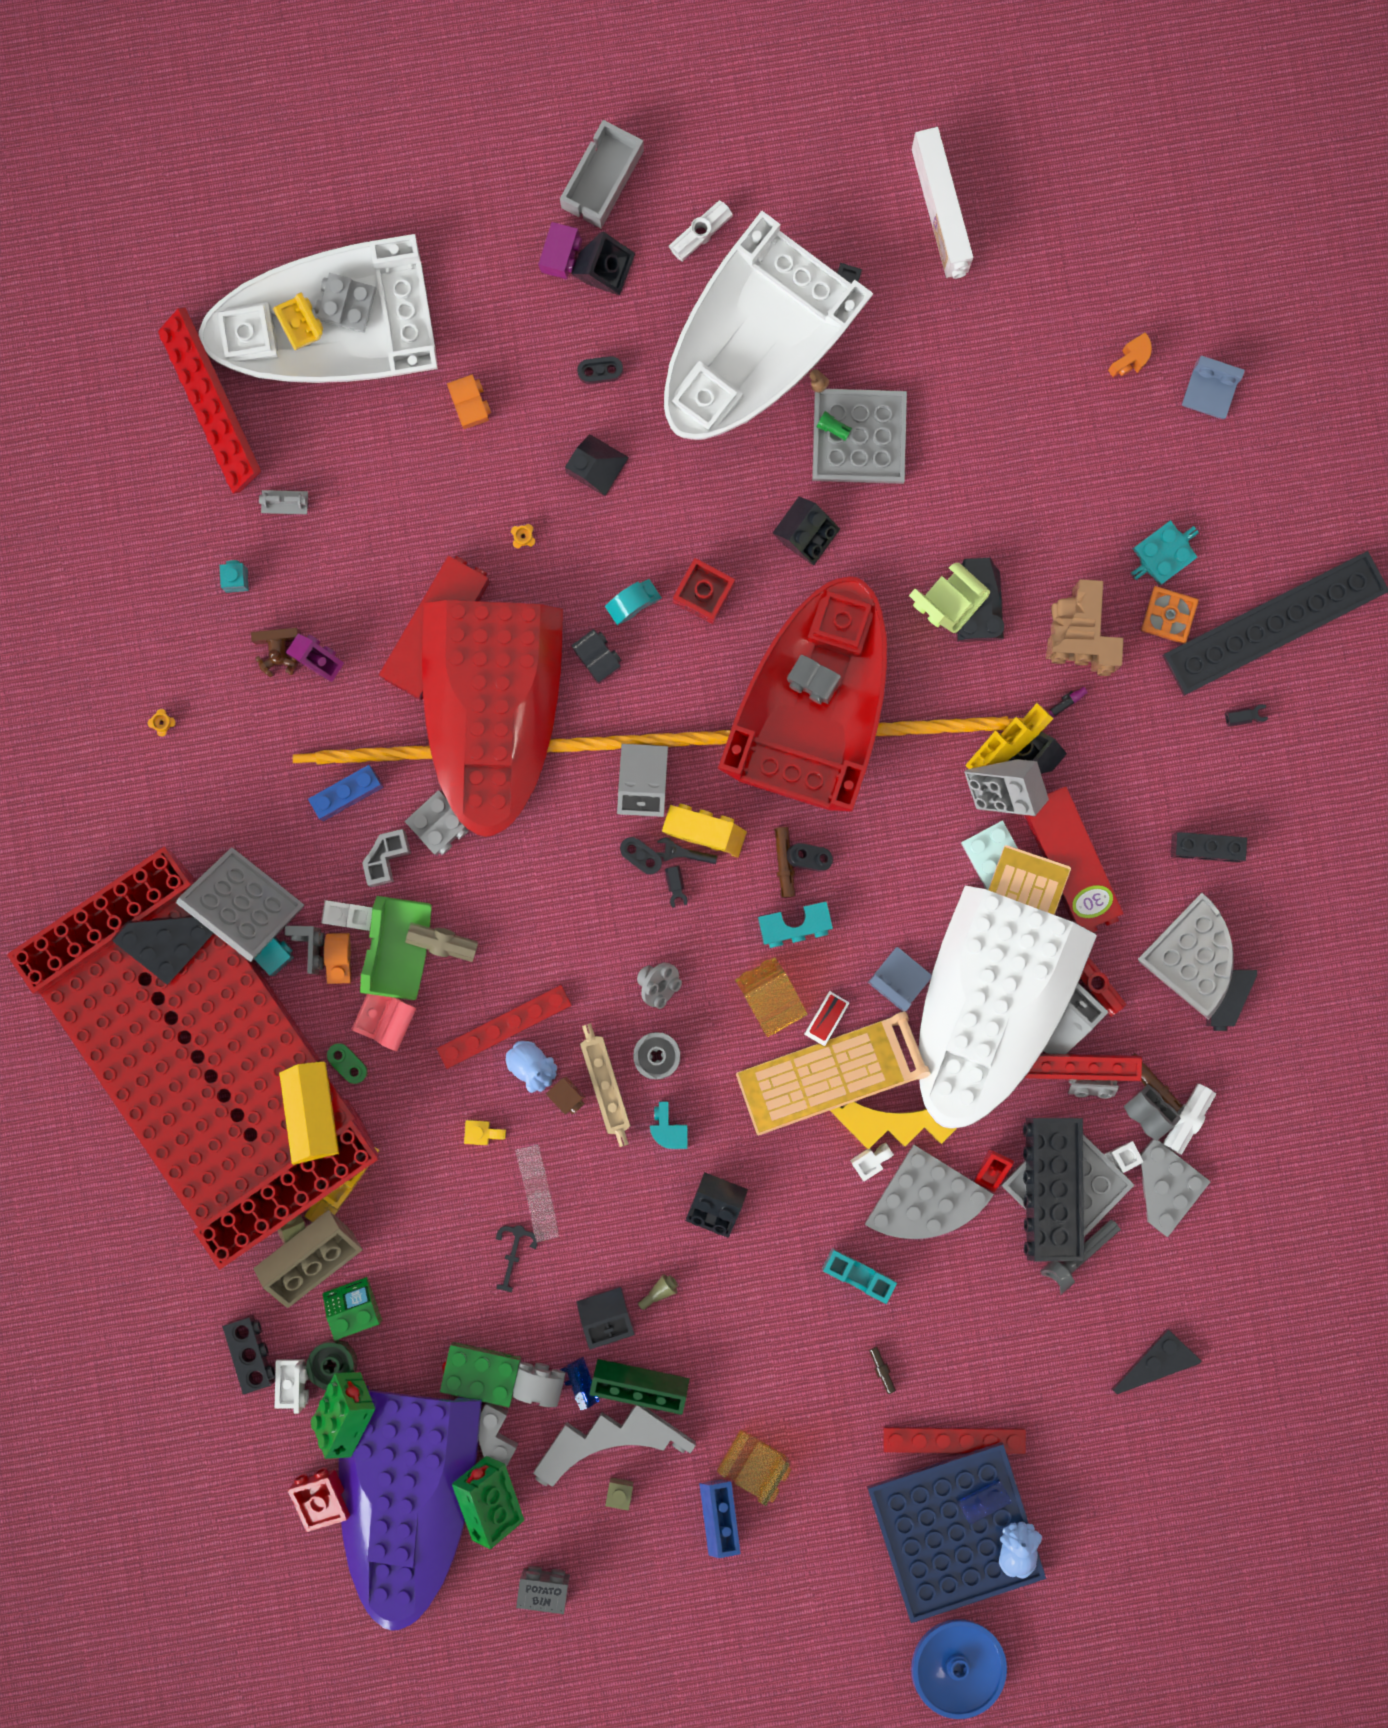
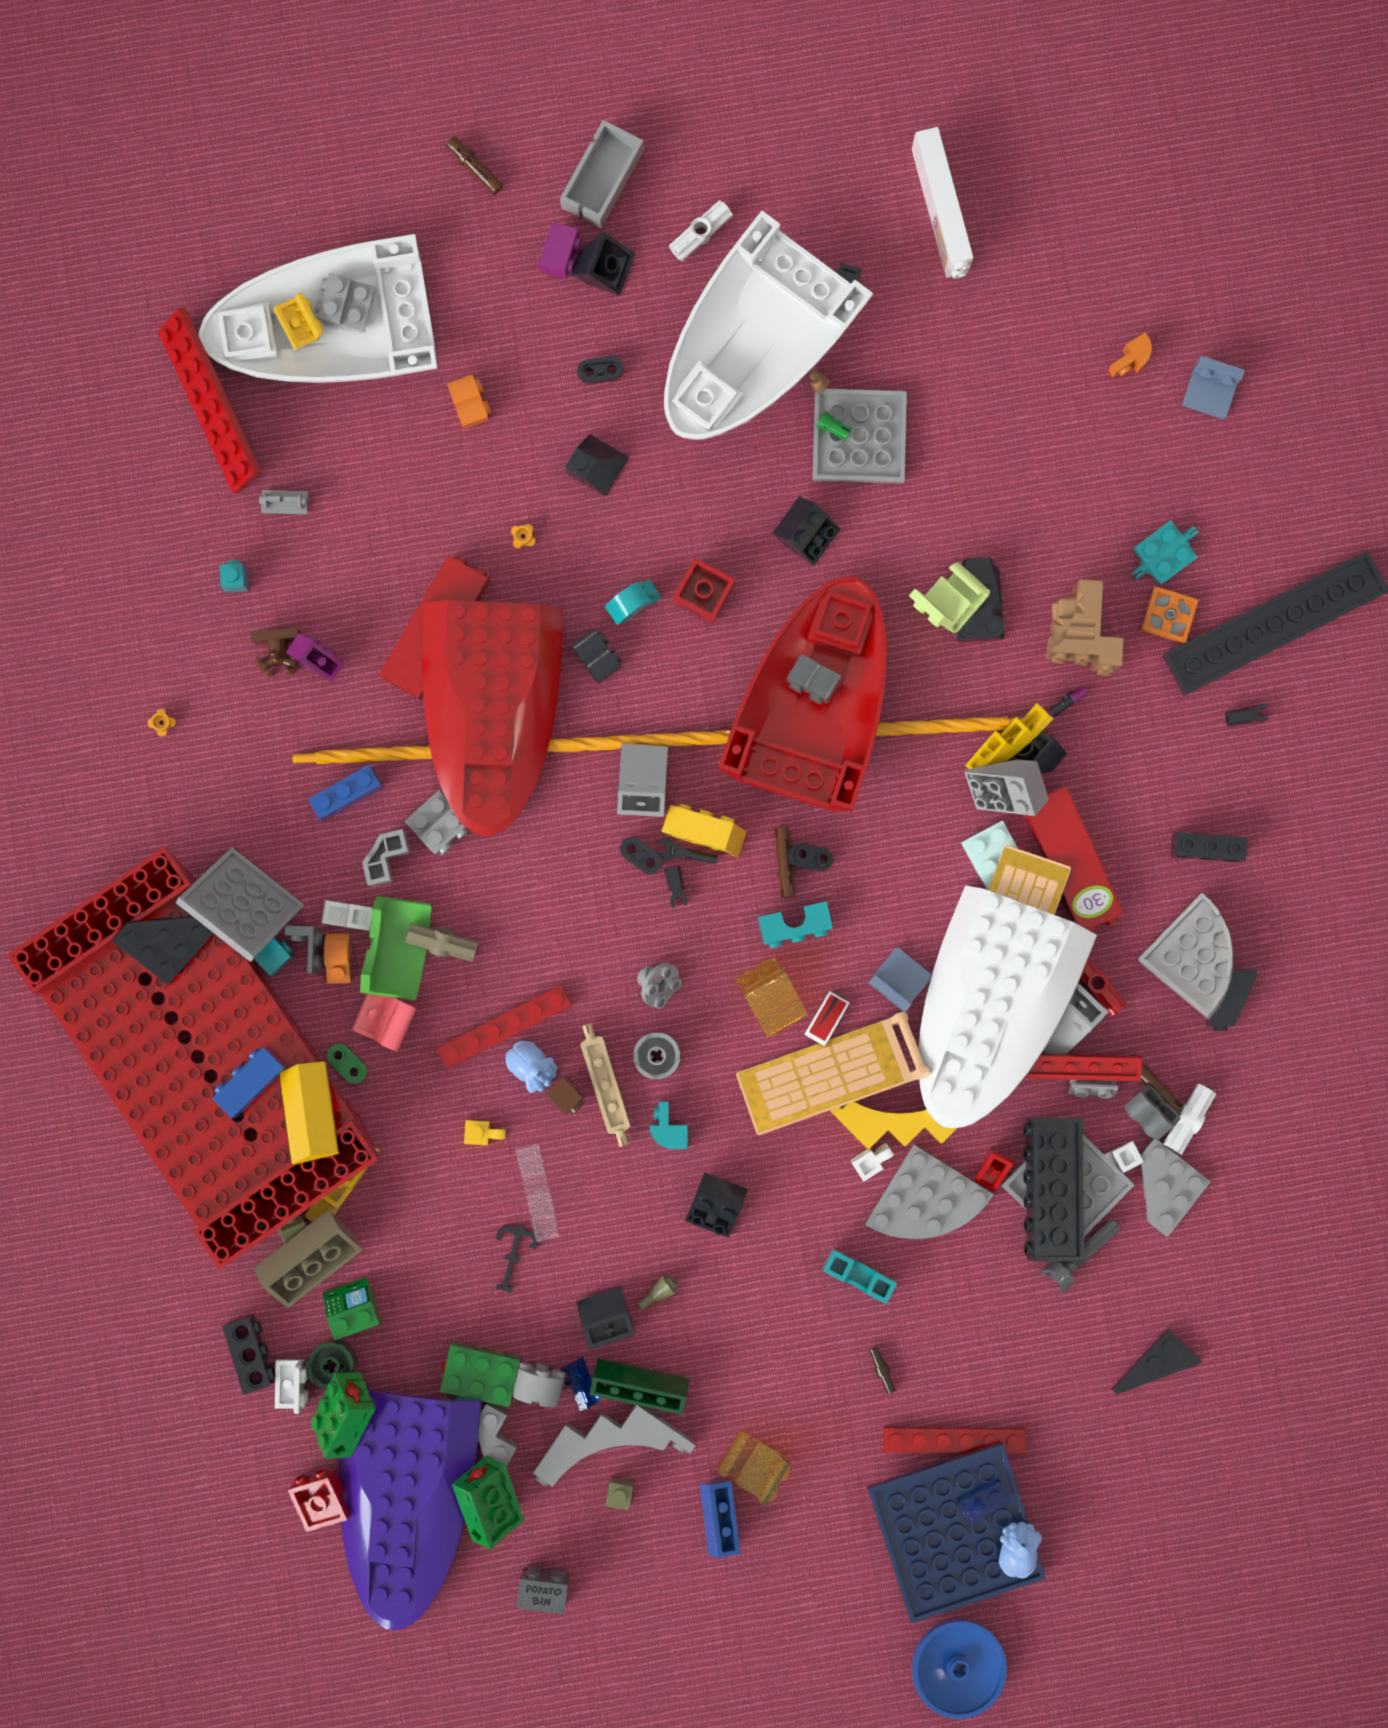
none -> blue brick [212,1047,287,1118]
none -> reddish brown pin [445,136,503,195]

